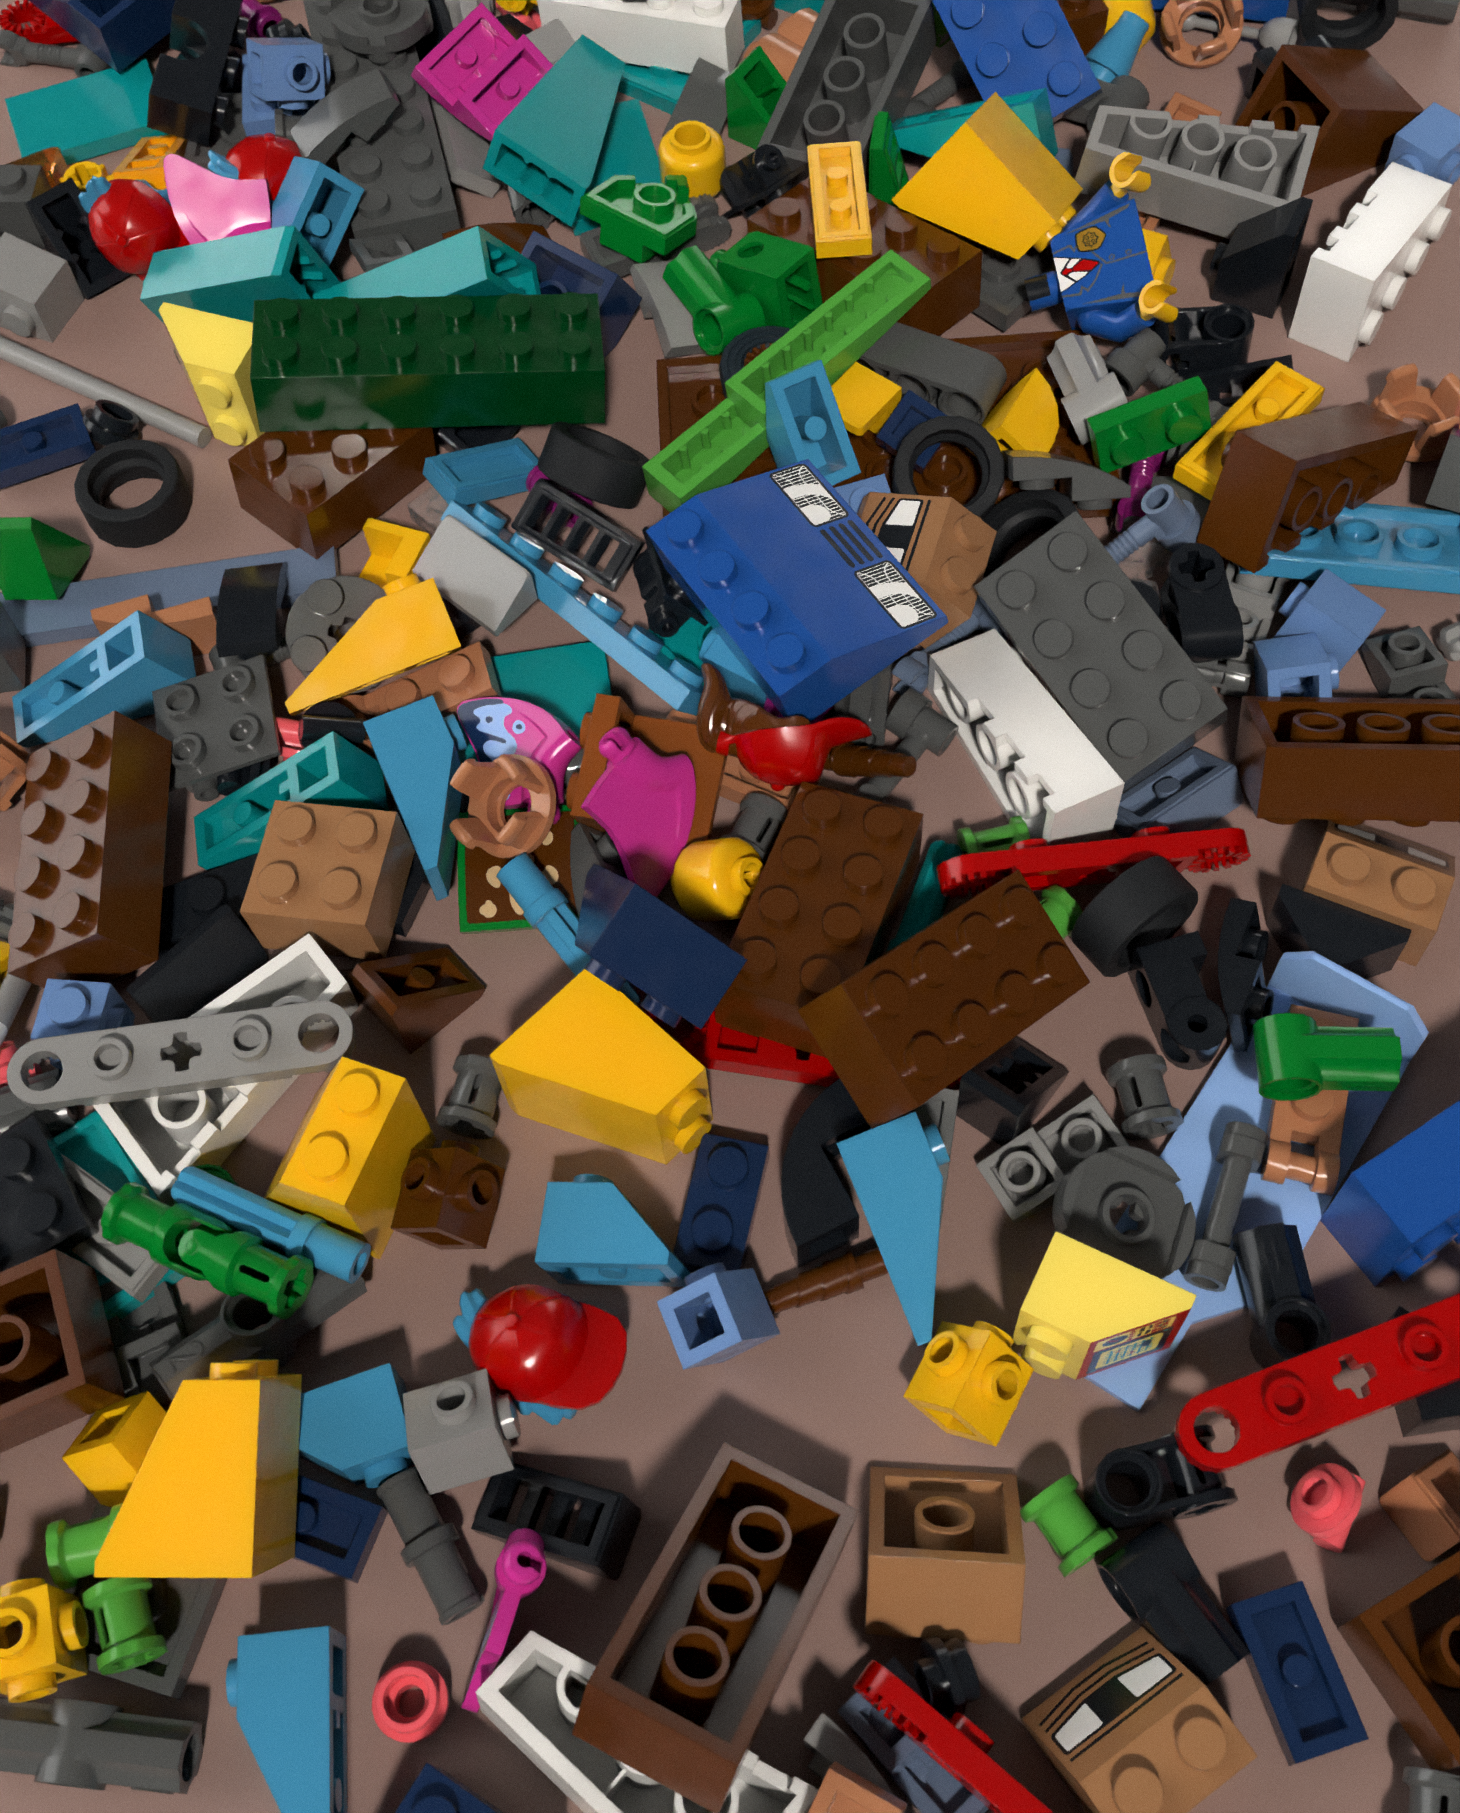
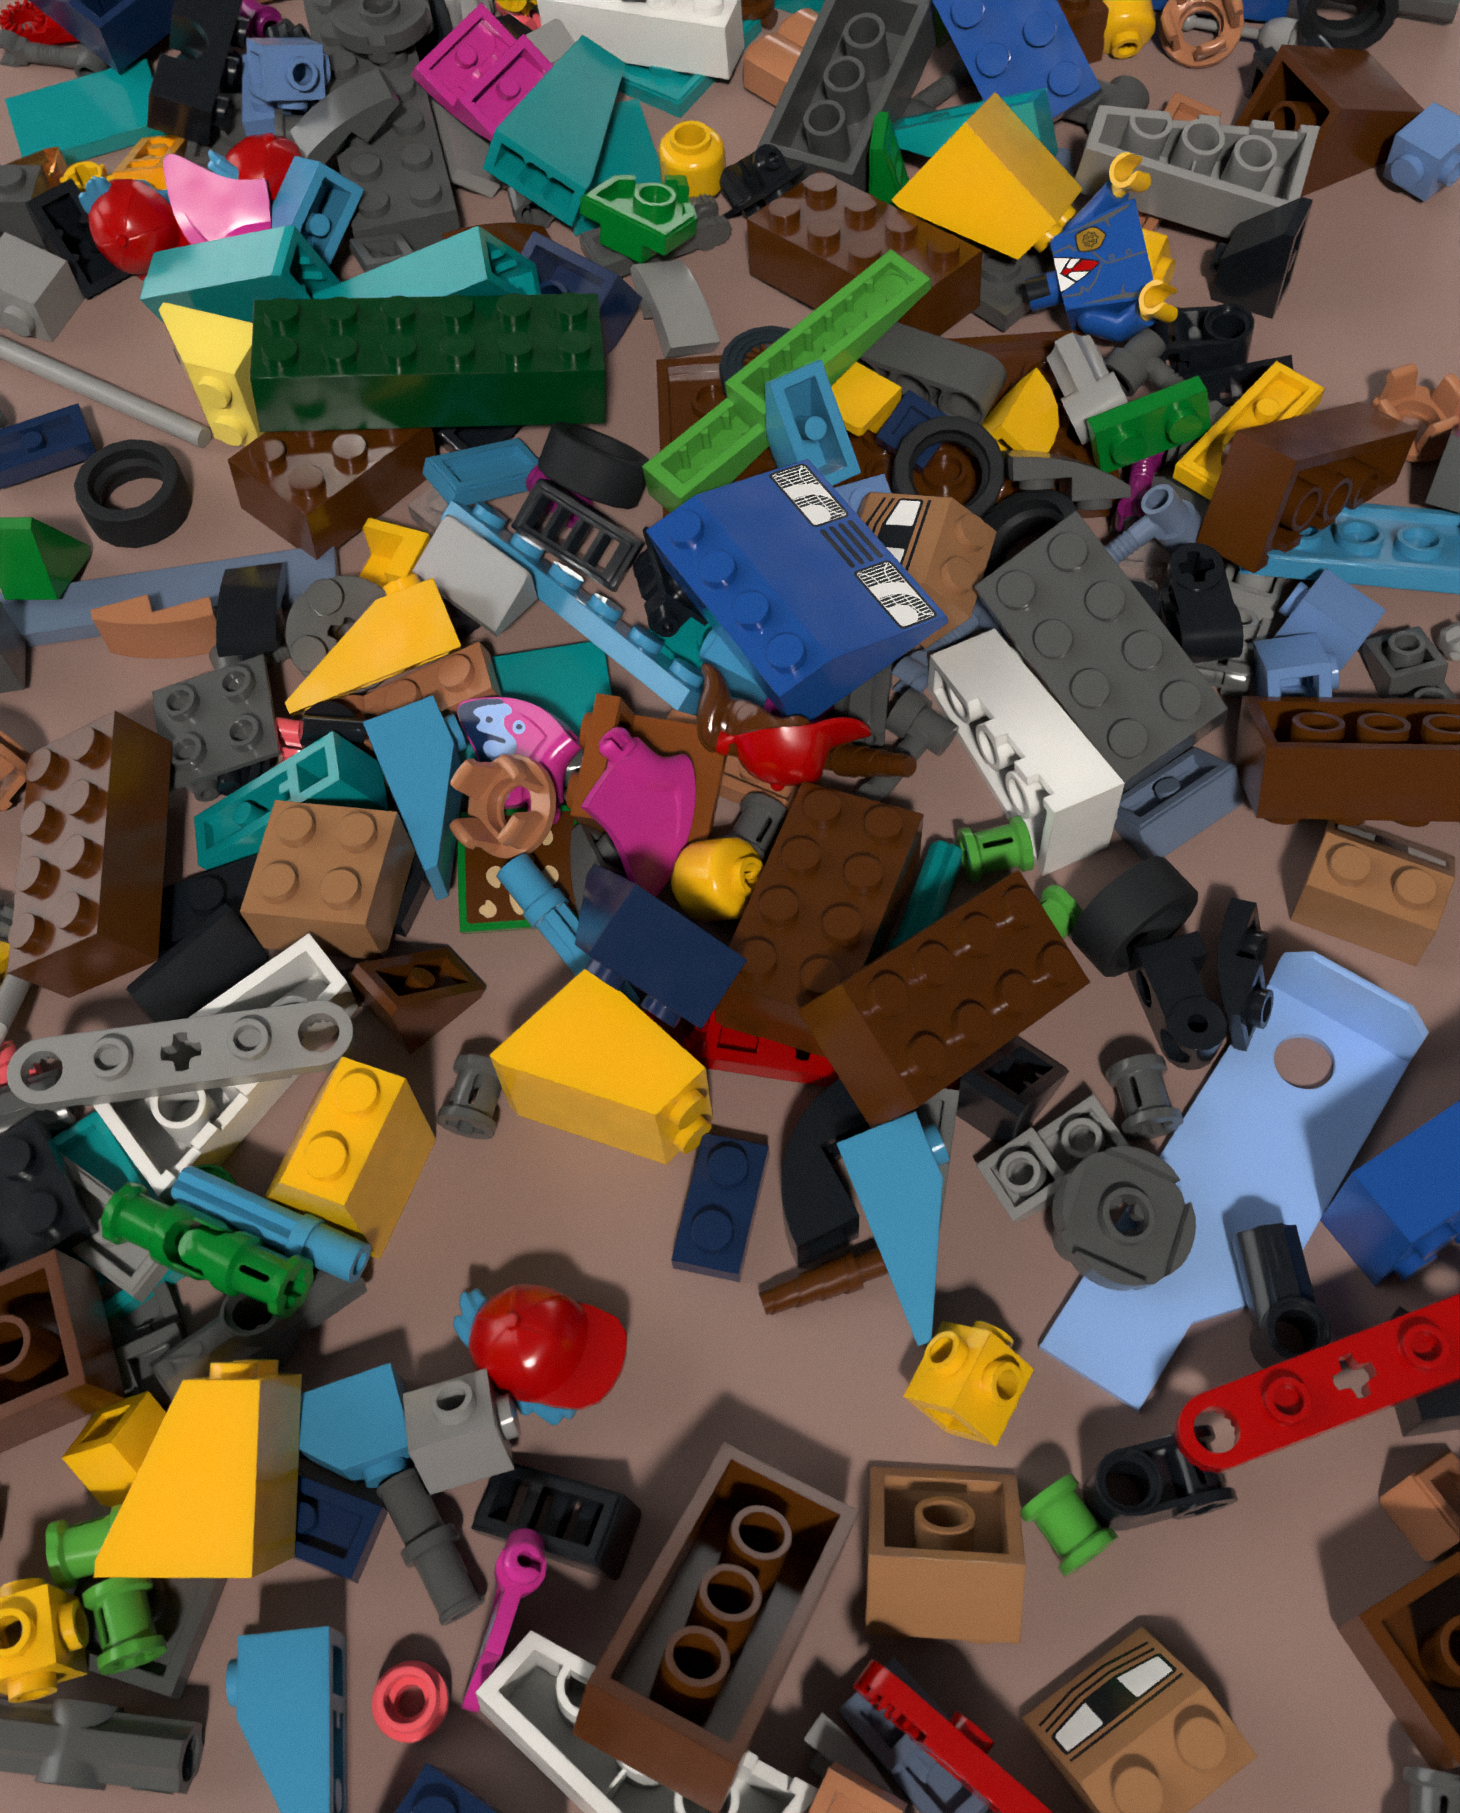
dark azure slope [12,610,196,748] -> none
medium blue brick [30,978,135,1071] -> none
black plate [83,400,139,446] -> none
reddish brown brick [390,1140,506,1250] -> none
dark azure slope [534,1174,691,1287] -> none
medium blue brick [657,1262,780,1370] -> none
dark grey slope [662,57,730,137] -> none
green piece [662,245,765,356] -> none
green torso [709,231,823,329] -> none
green slope [725,45,787,150] -> none
yellow tile [807,141,872,259] -> none
black plate [913,1636,980,1719] -> none
red piece [936,826,1251,898] -> none
light yellow slope [1011,1231,1197,1380] -> none
dark azure cone [1085,10,1149,83] -> none
black piece [1097,1521,1250,1686] -> none
dark grey bar [1184,1122,1267,1292] -> none
dark blue plate [1226,1581,1369,1766] -> none
green piece [1253,1013,1402,1101] -> none
nougat plate [1260,1004,1359,1196] -> none
black slope [1266,884,1412,979] -> none
white wedge [1288,162,1452,362] -> none
coral plate [1290,1463,1366,1553] -> none

